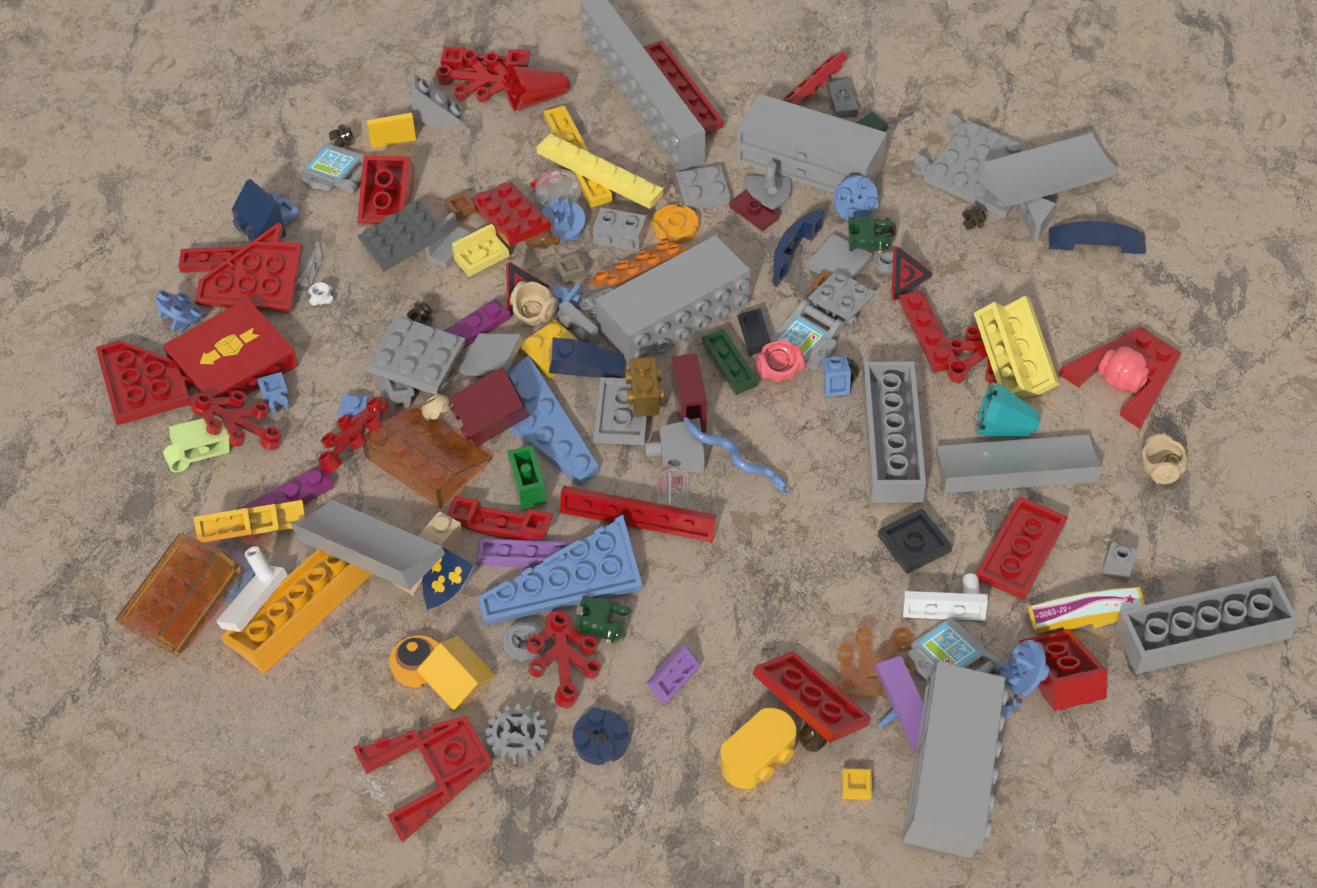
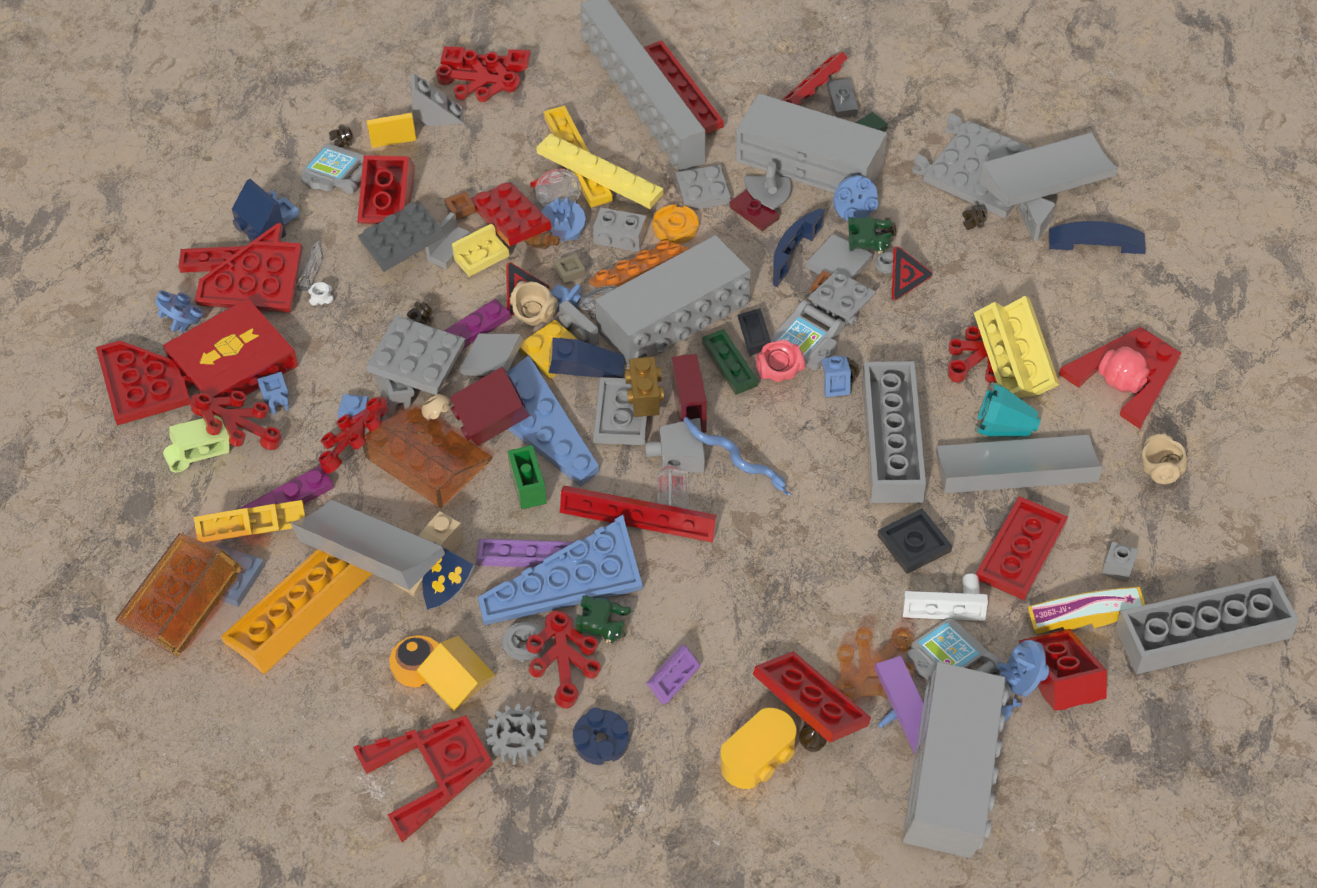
white piece [217,546,288,632] -> none
red slope [446,496,554,540] -> none
red cone [506,66,570,111] -> none
yellow tile [842,768,872,800] -> none
red plate [899,290,957,373] -> none

